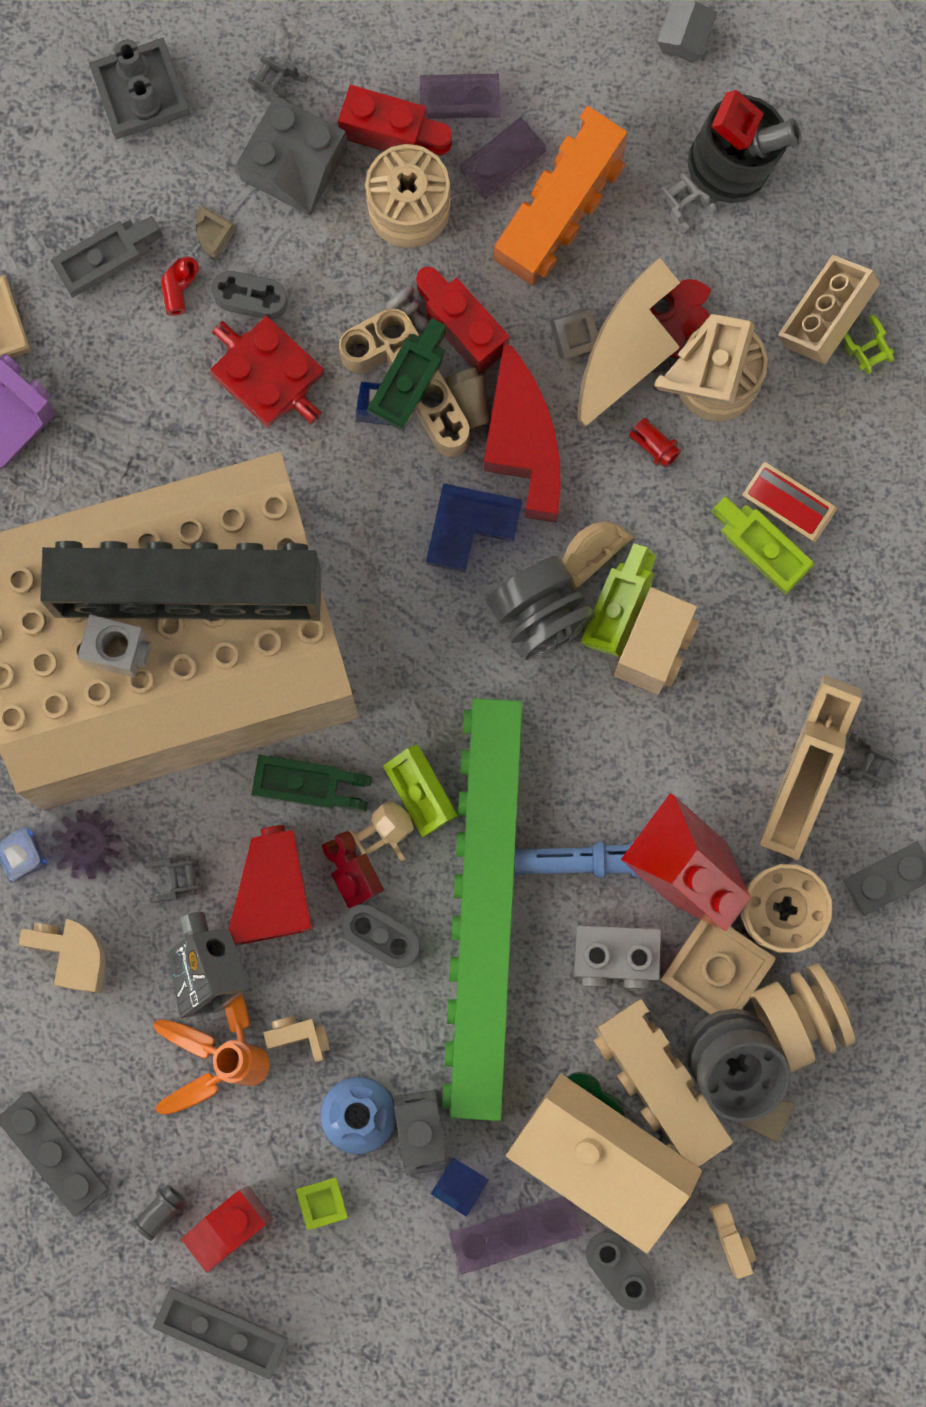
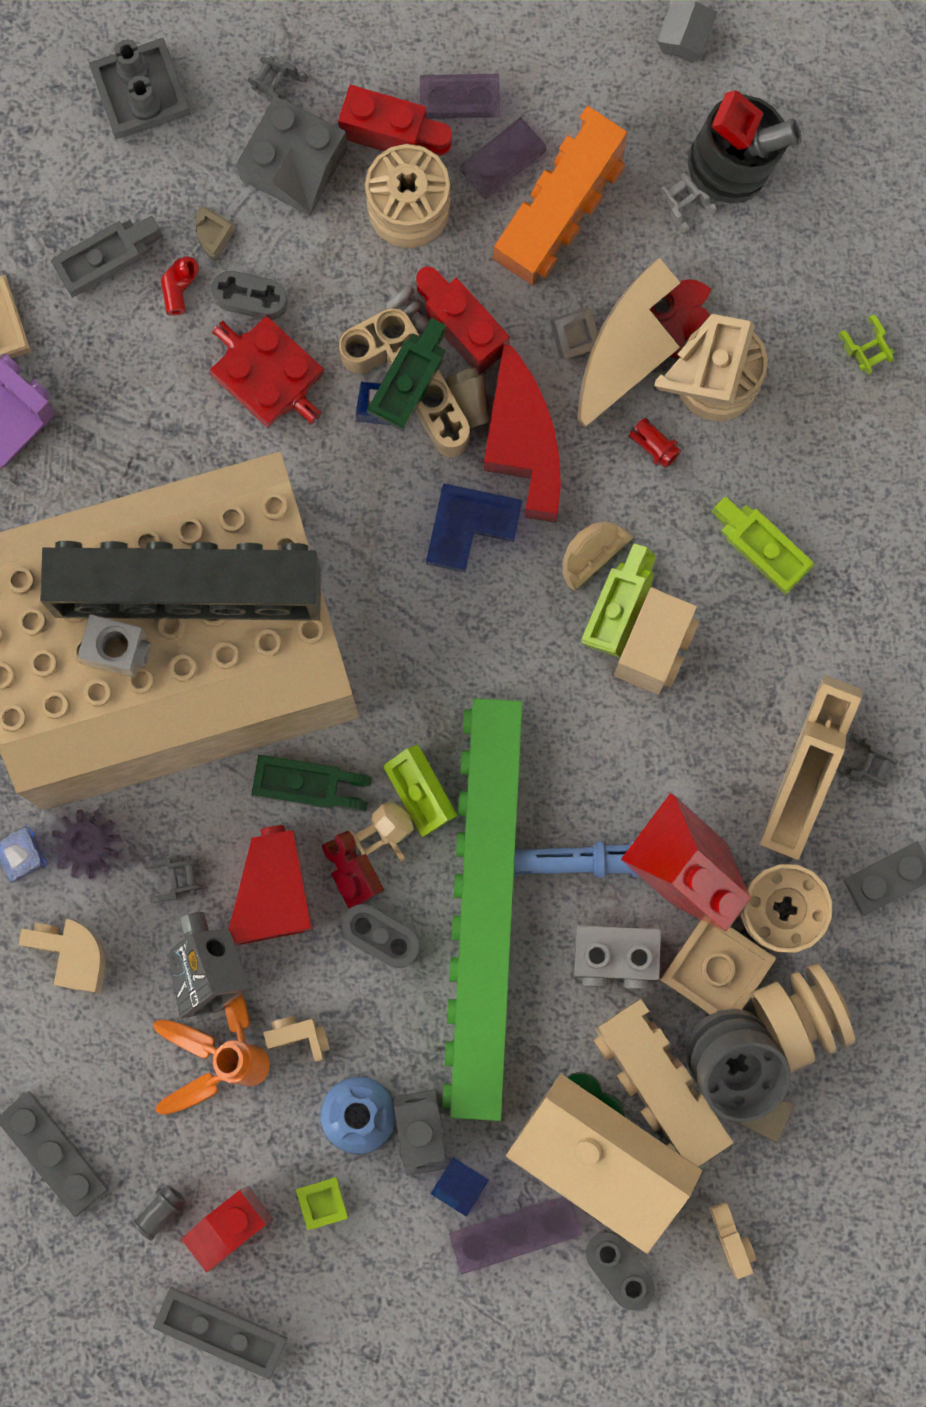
dark grey wheel [486,555,595,661] -> none
slope [742,461,838,542] -> none
tan piece [778,255,880,364] -> none

